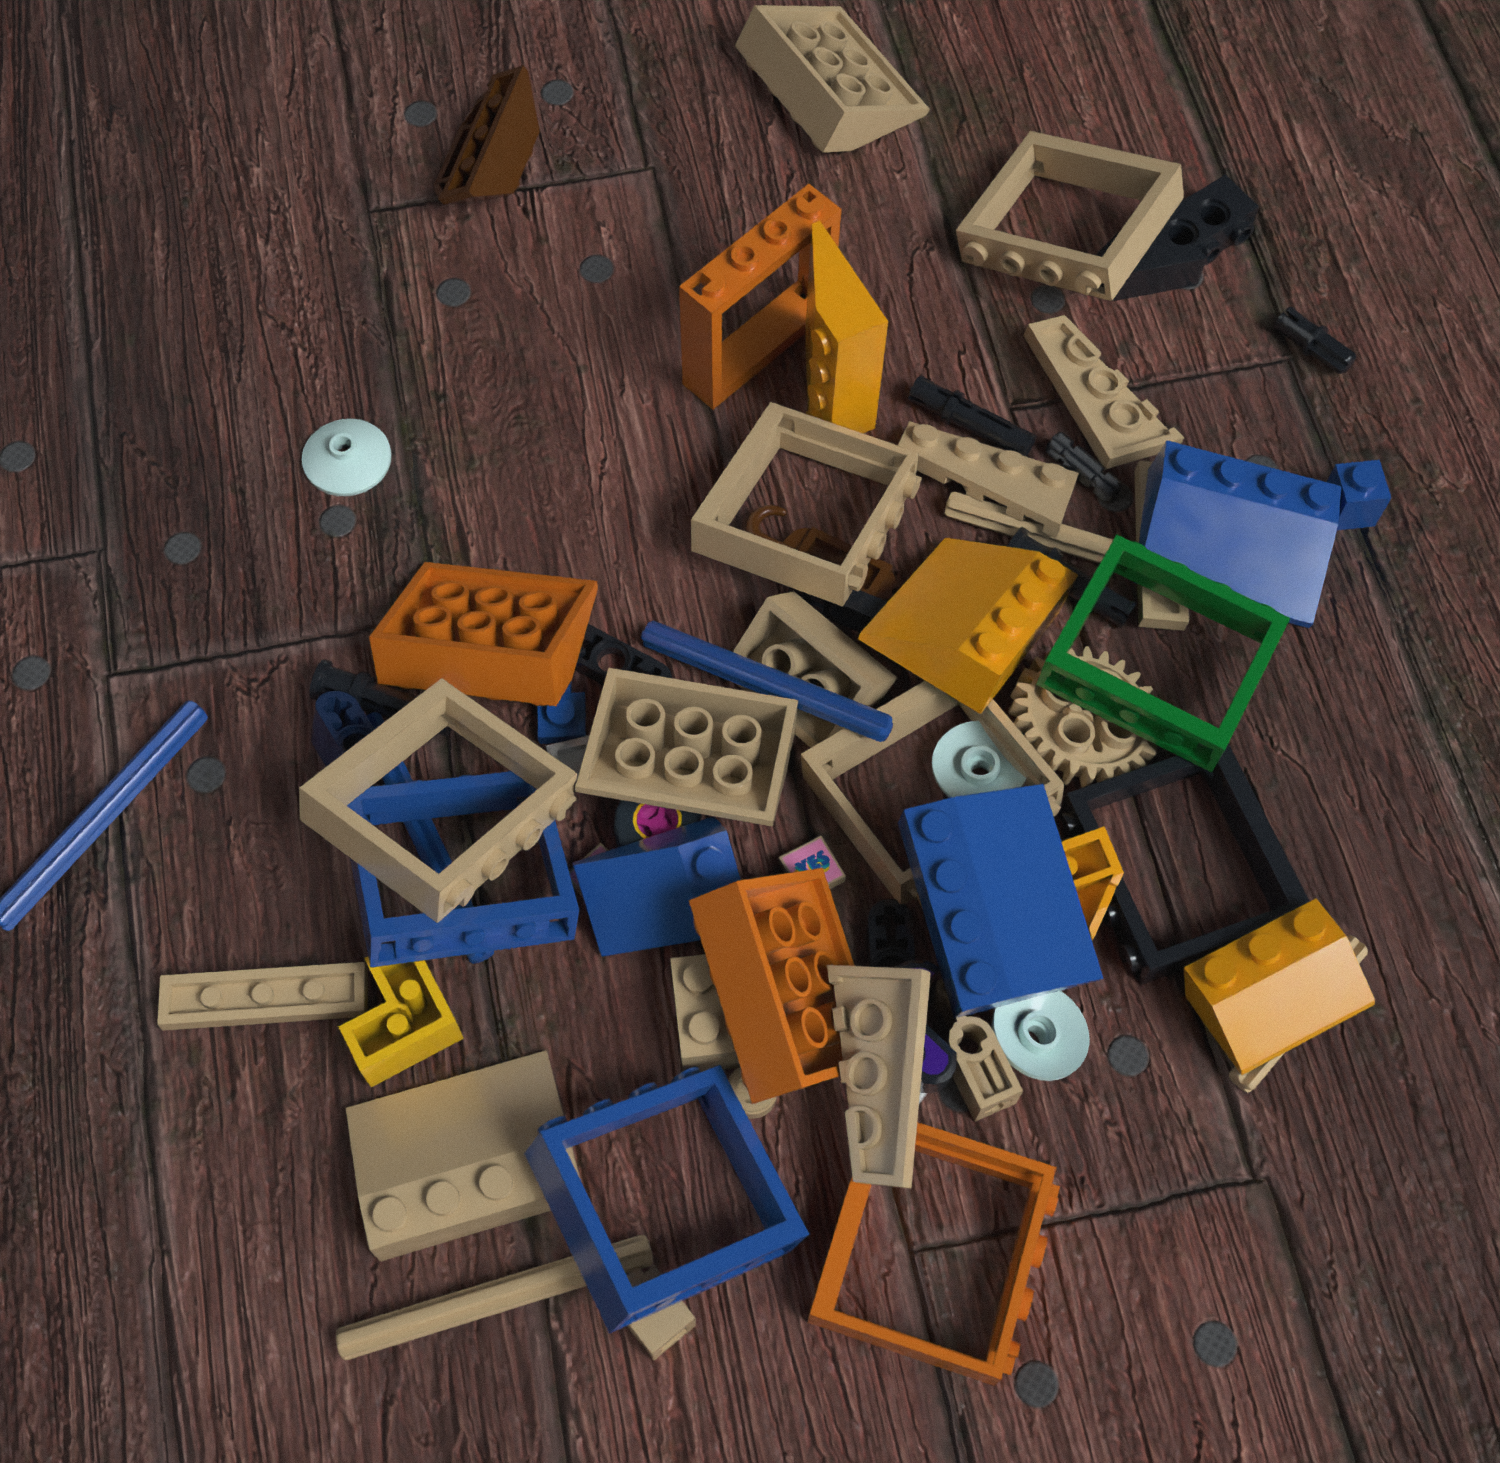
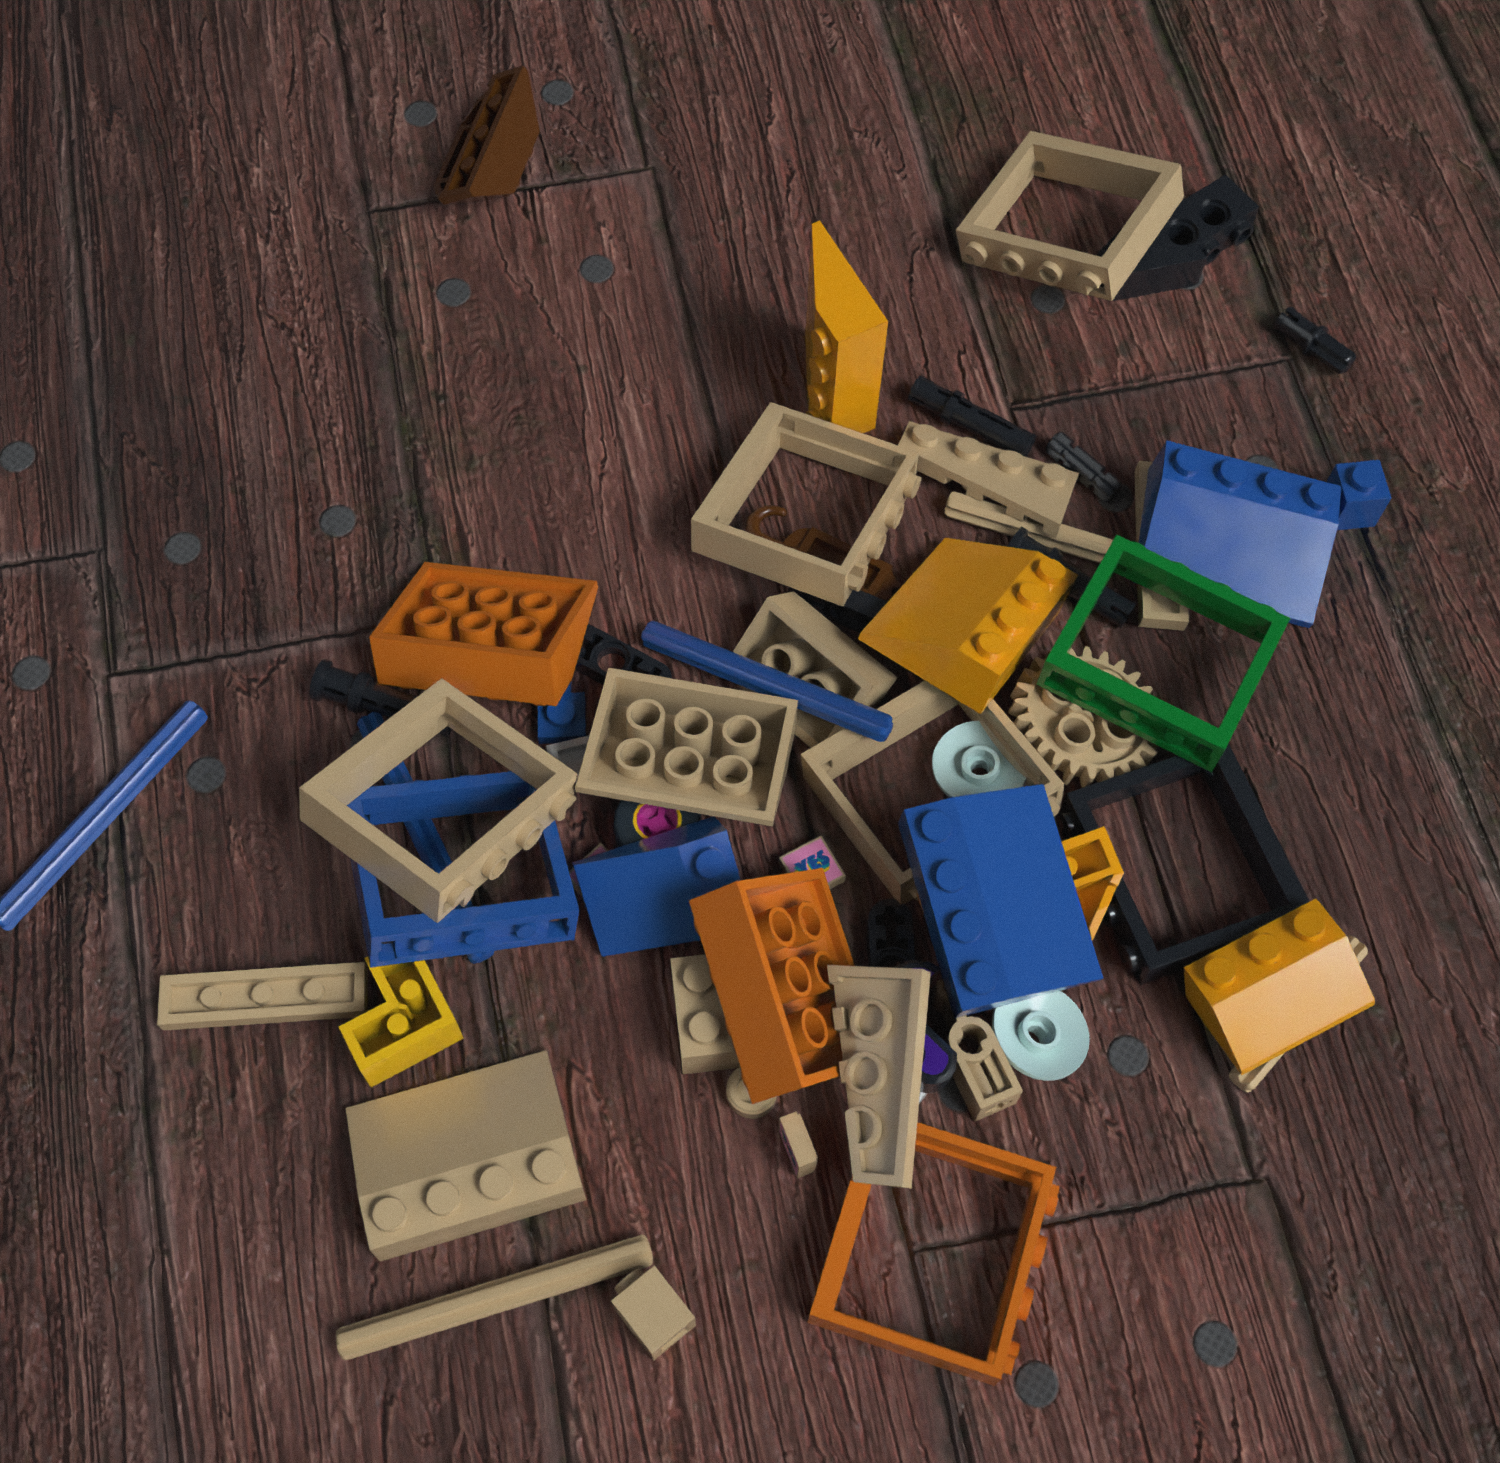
light aqua dish [302,419,391,496] -> none
dark blue beam [311,691,375,767] -> none
blue window [524,1065,809,1334] -> none
orange window [679,183,841,410] -> none
tan slope [735,5,930,153] -> none
tan wing [1023,315,1184,469] -> none
none -> tan tile [778,1111,818,1179]

